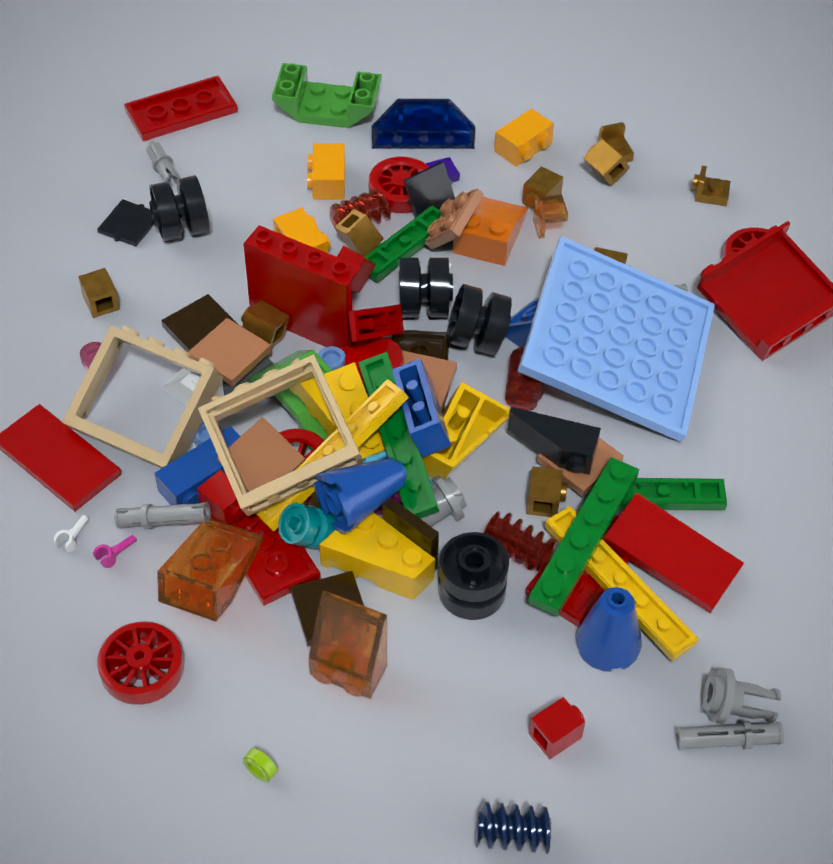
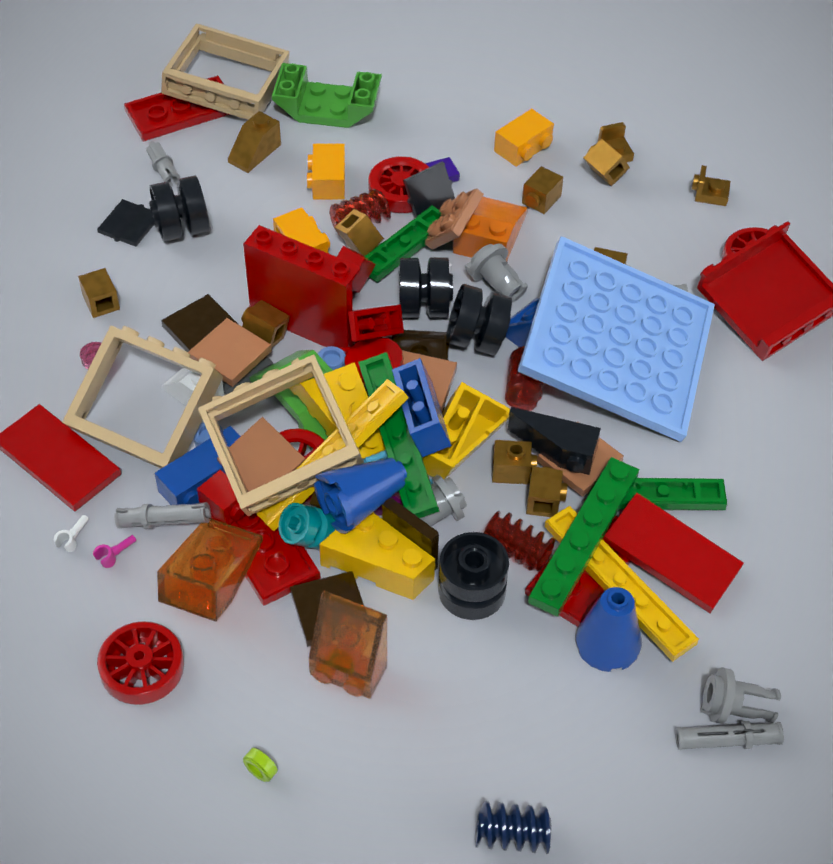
clear blue wedge [372,99,476,149] -> none
red brick [529,697,585,760] -> none
clear orange panel [533,195,568,238] -> none
none -> tan window [161,23,290,120]
none -> pearl gold slope [228,111,281,173]
none -> light grey piece [465,243,528,302]
none -> pearl gold brick [492,440,537,485]

